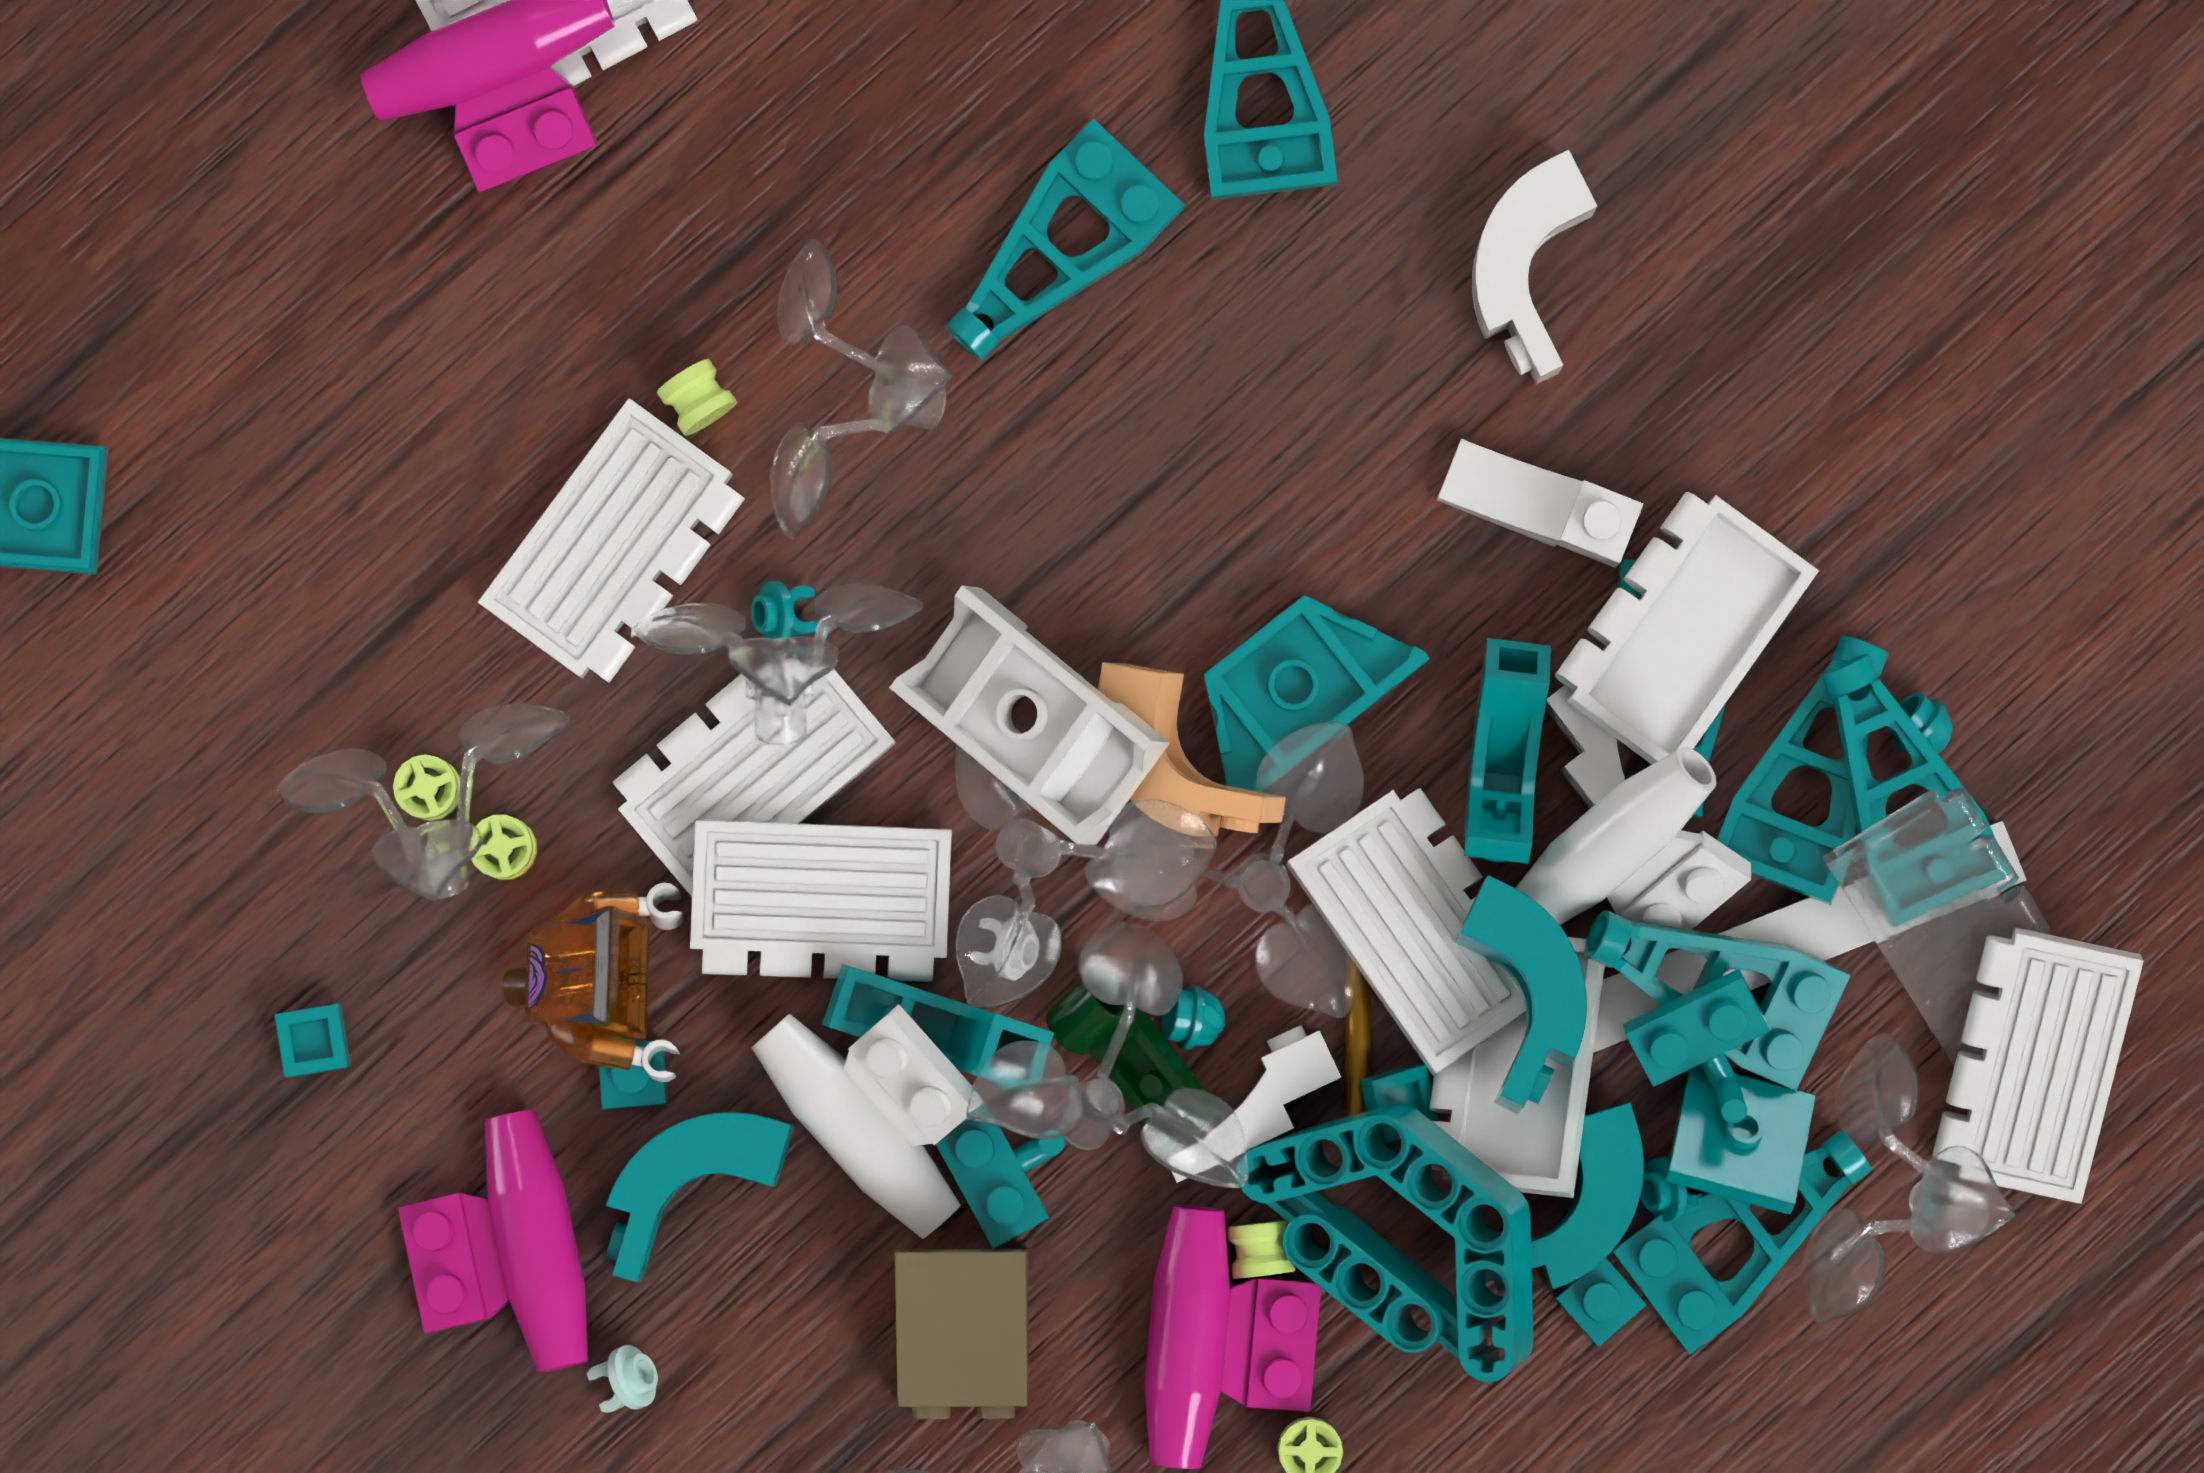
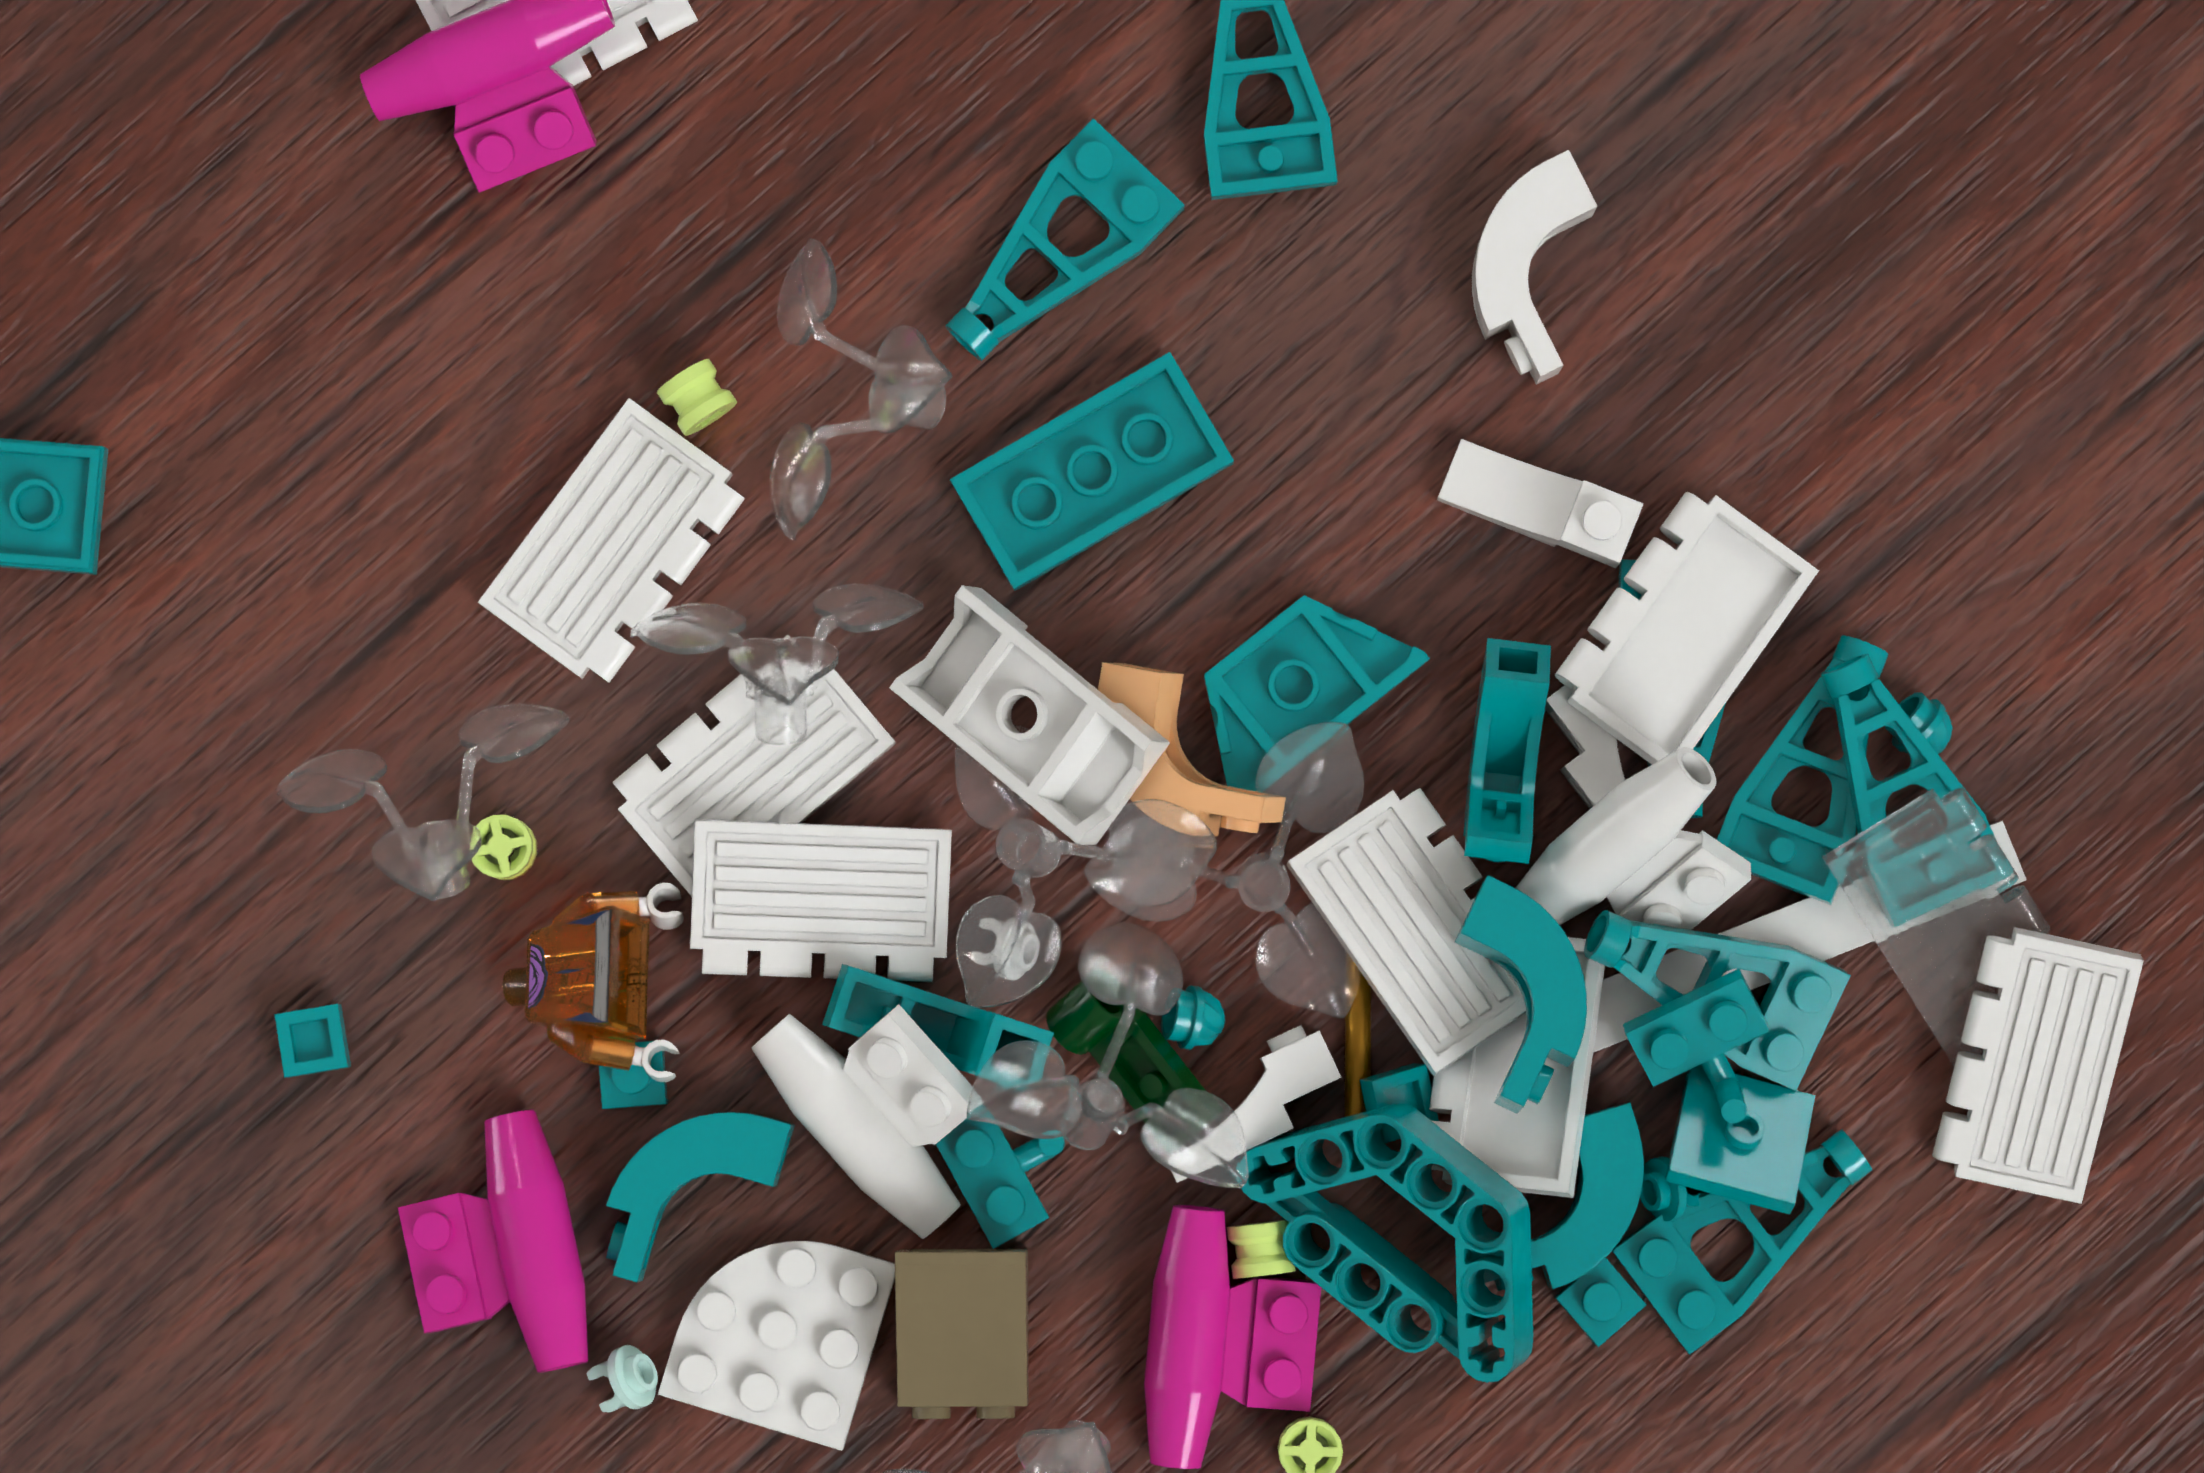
yellowish green wheel [393,754,463,821] -> none
teal plate [751,581,819,645] -> none
clear plant [1802,1033,2015,1323] -> none
none -> white plate [658,1241,895,1451]
none -> teal plate [950,352,1234,591]

